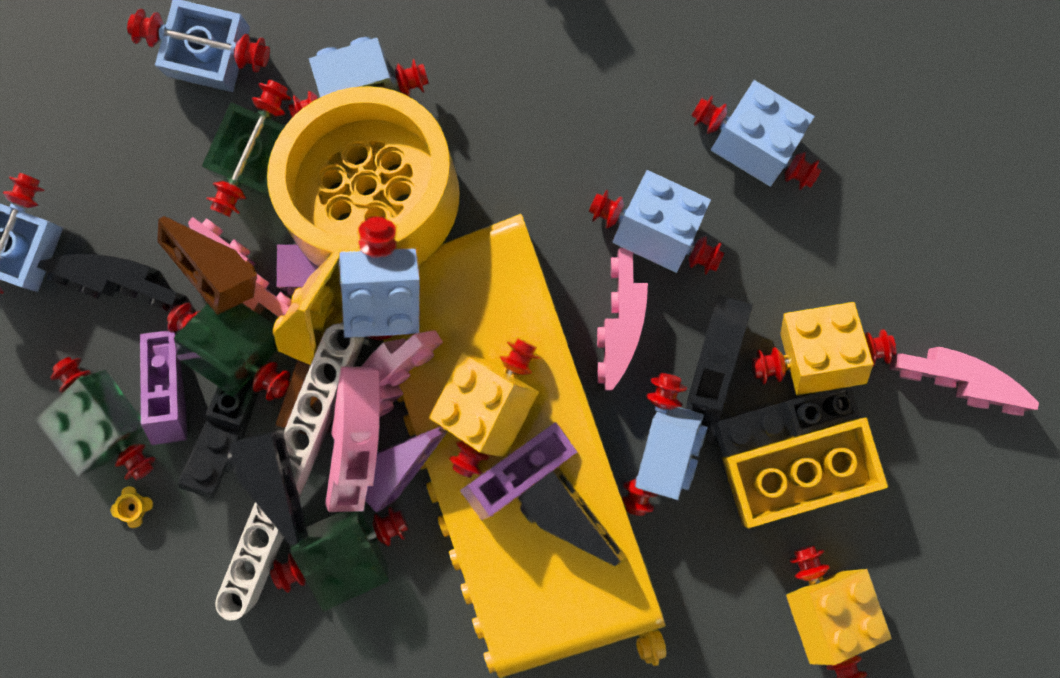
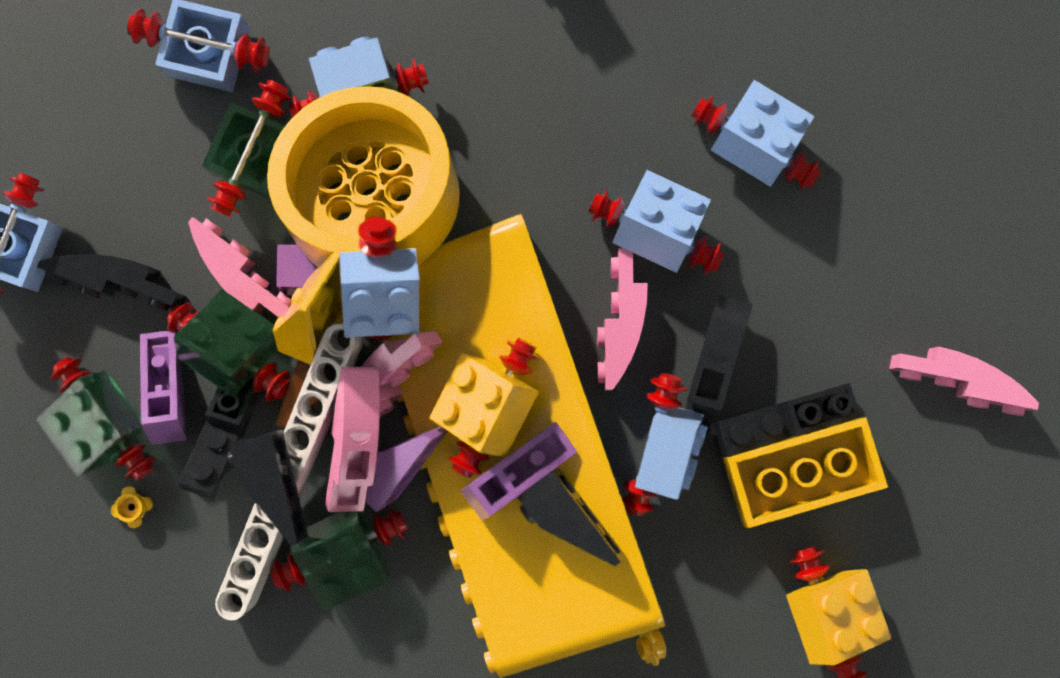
reddish brown slope [157,216,257,315] -> none
yellow brick [751,302,896,395] -> none

